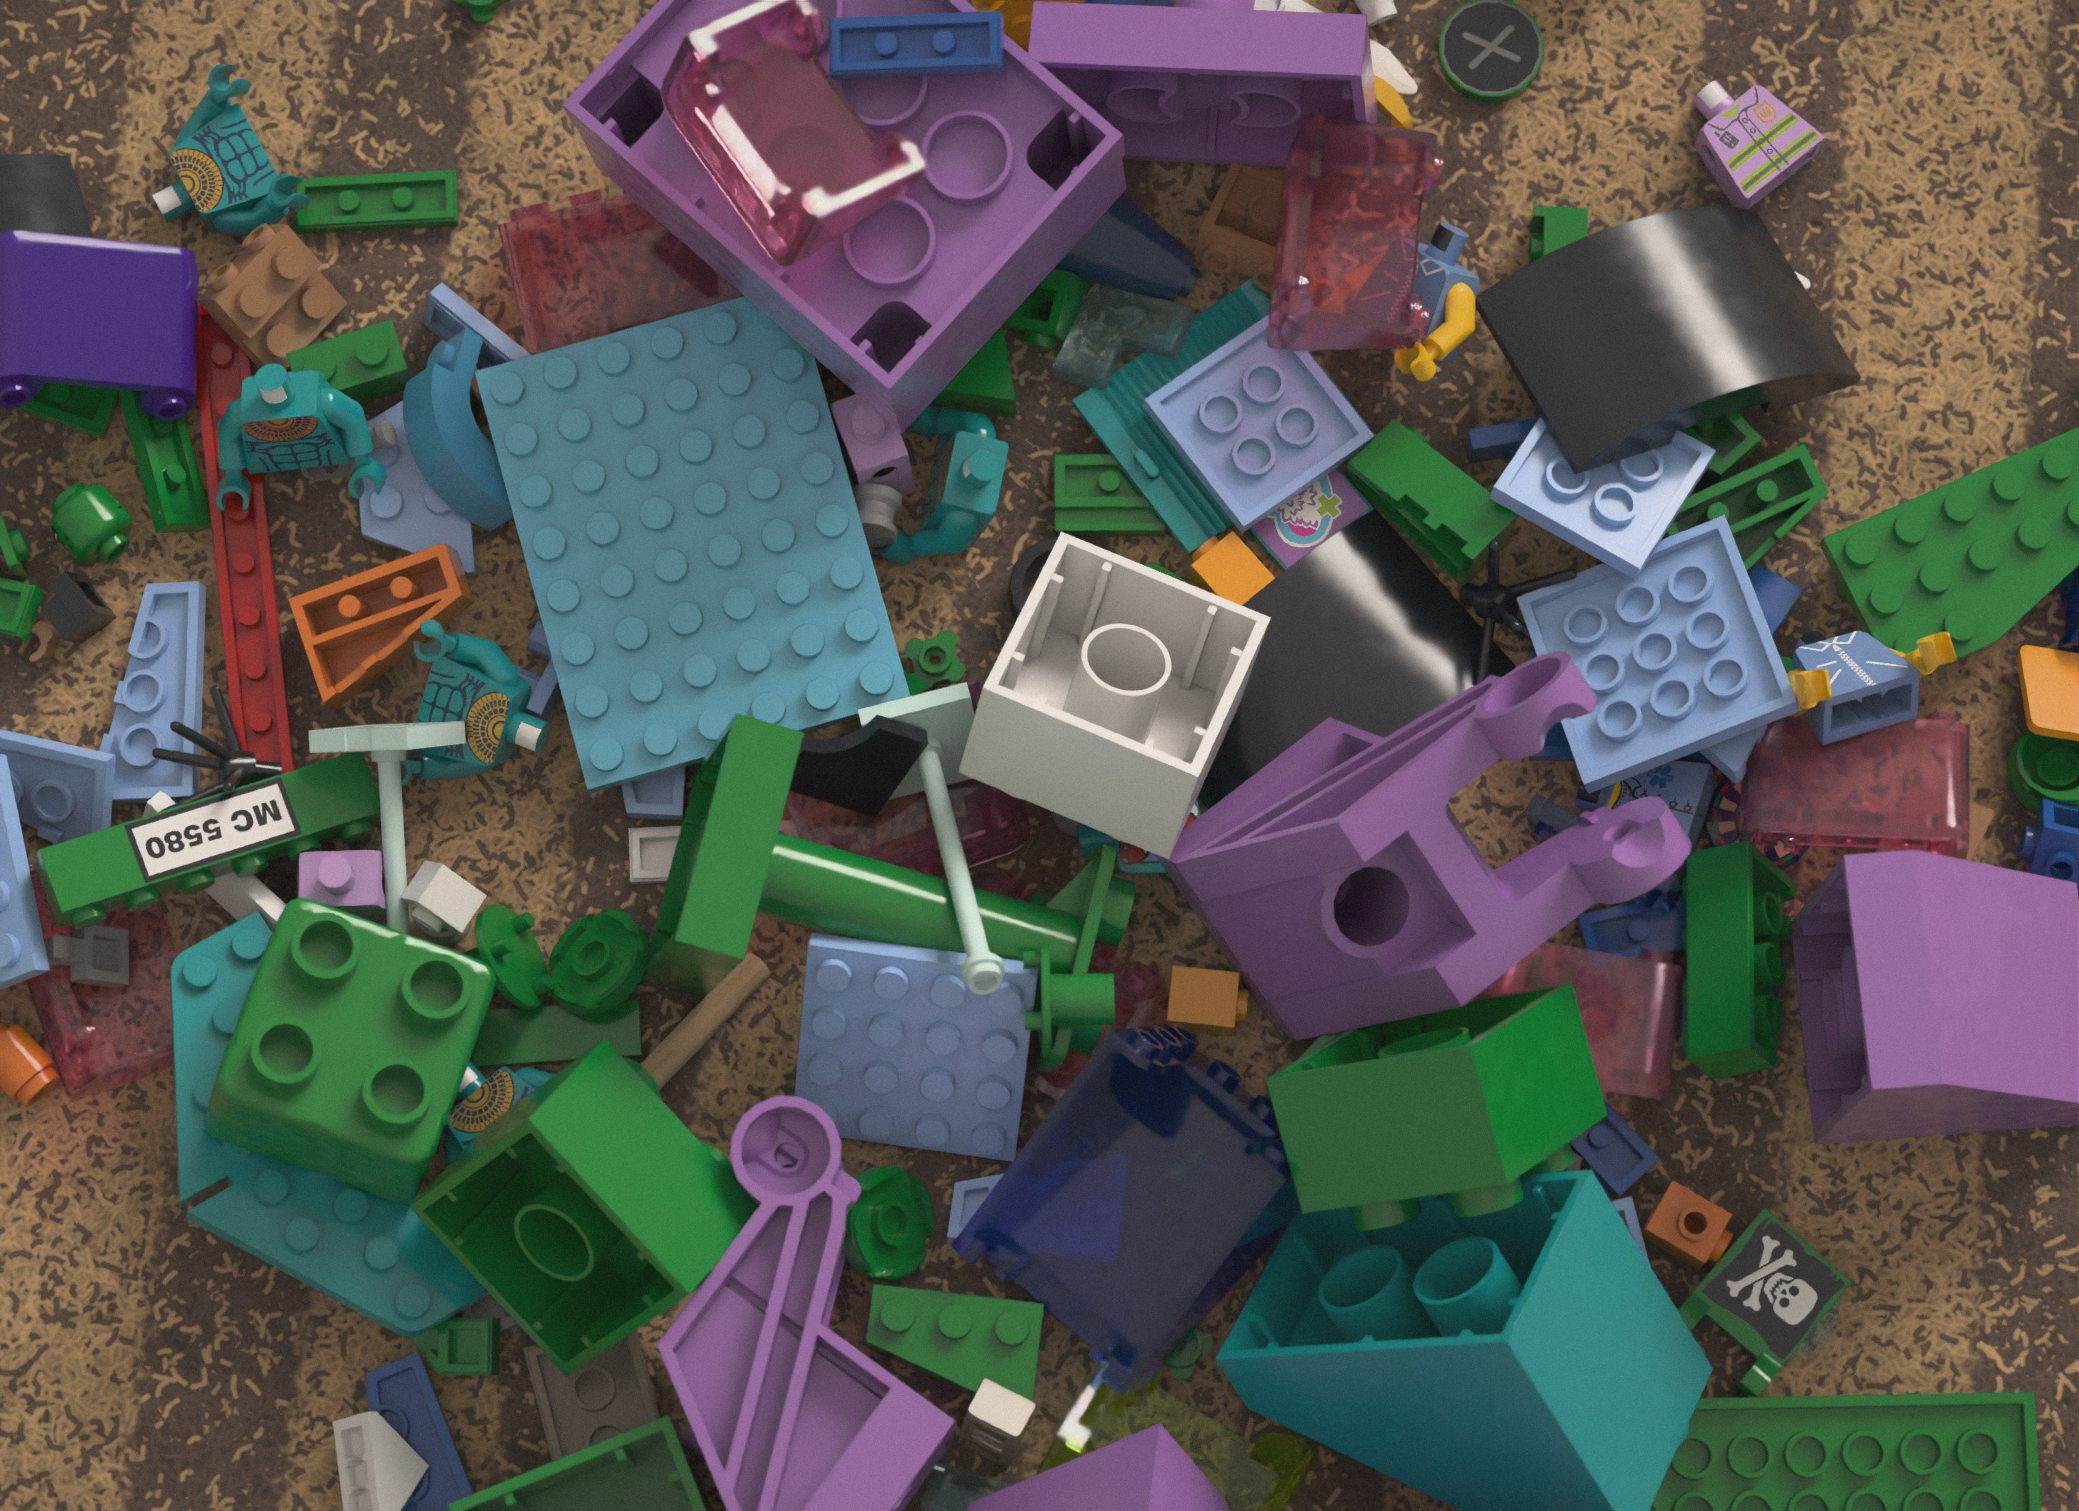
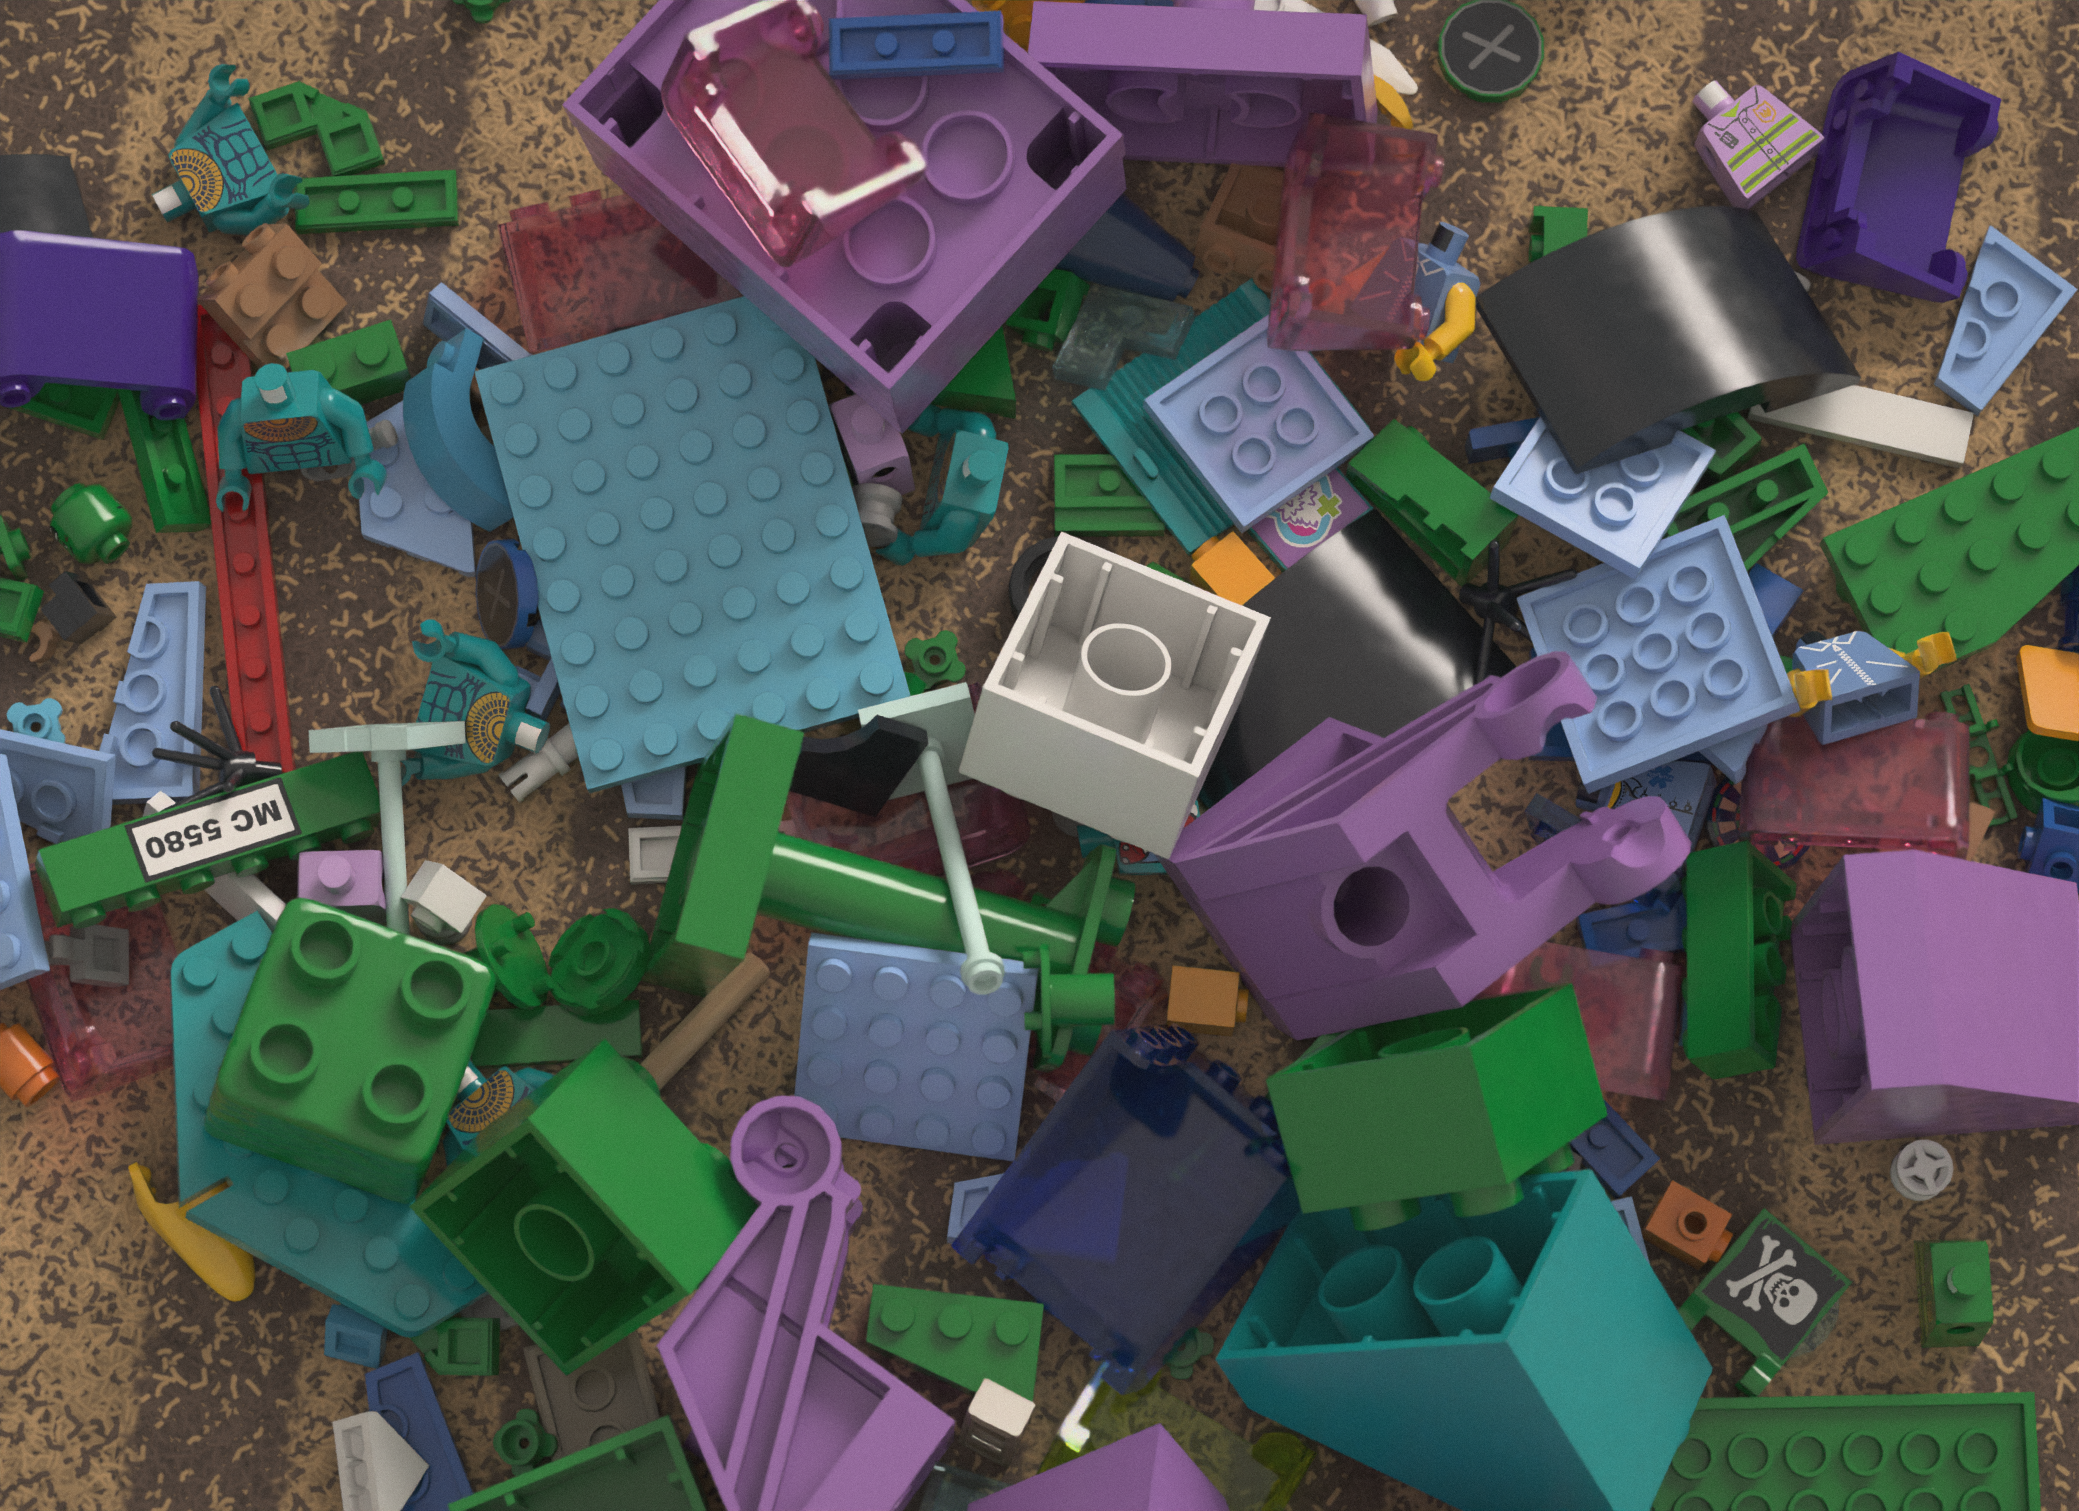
orange wedge [288,543,475,709] -> none
green tile [842,1166,934,1280] -> none
none -> medium azure plate [7,698,66,743]
none -> yellow animal [128,1162,255,1302]
none -> green tile [248,81,386,176]
none -> dark azure tile [324,1304,387,1369]
none -> tile [475,539,539,650]
none -> green plate [493,1409,558,1476]
none -> white pin [498,723,578,803]
none -> white tile [1747,385,1974,469]
none -> dark purple windscreen [1796,52,2001,303]
none -> white wheel [1890,1139,1954,1201]
none -> green torso [1914,1238,1994,1348]
none -> green piece [1931,684,2018,828]
none -> light blue wing [1934,225,2077,417]

